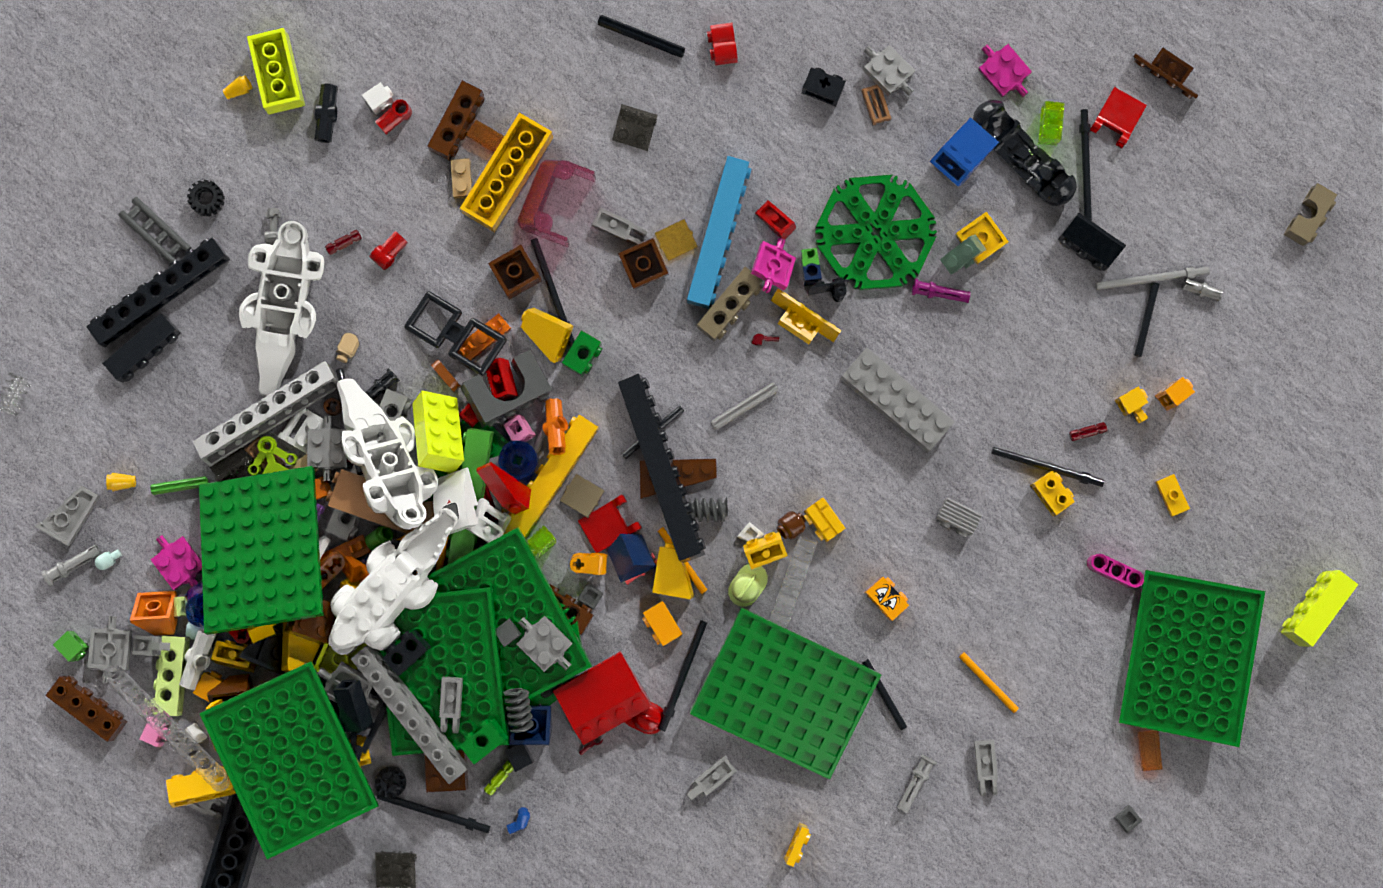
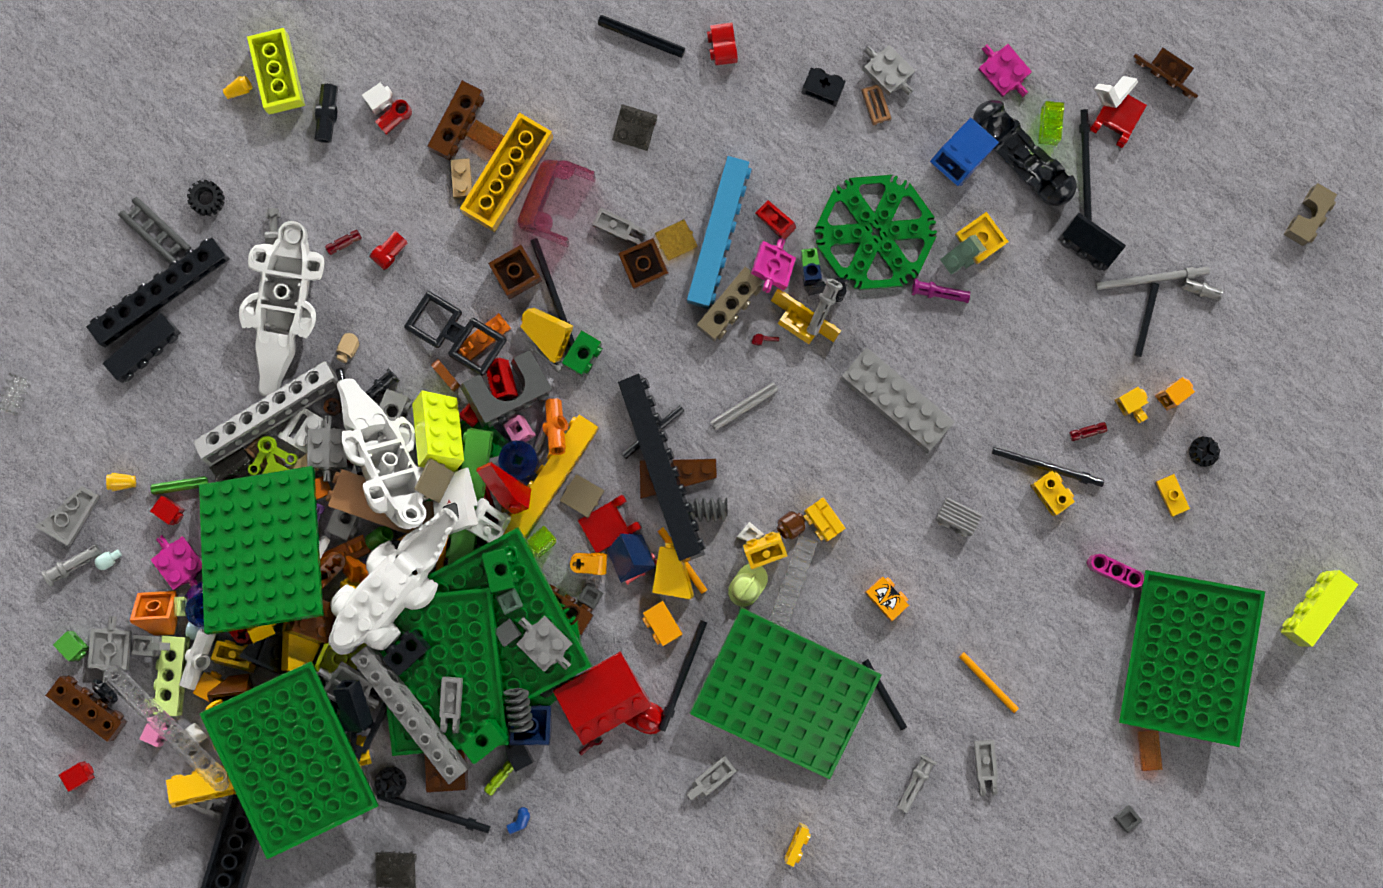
none -> red brick [59,761,95,792]
none -> black gear [91,679,118,704]
none -> red brick [150,496,185,526]
none -> dark tan piece [414,458,454,503]
none -> green brick [482,547,519,593]
none -> sand green tile [496,588,523,615]
none -> light grey hinge [529,344,562,372]
none -> light grey pin [806,279,843,335]
none -> white bracket [1094,76,1138,108]
none -> black gear [1189,436,1221,467]

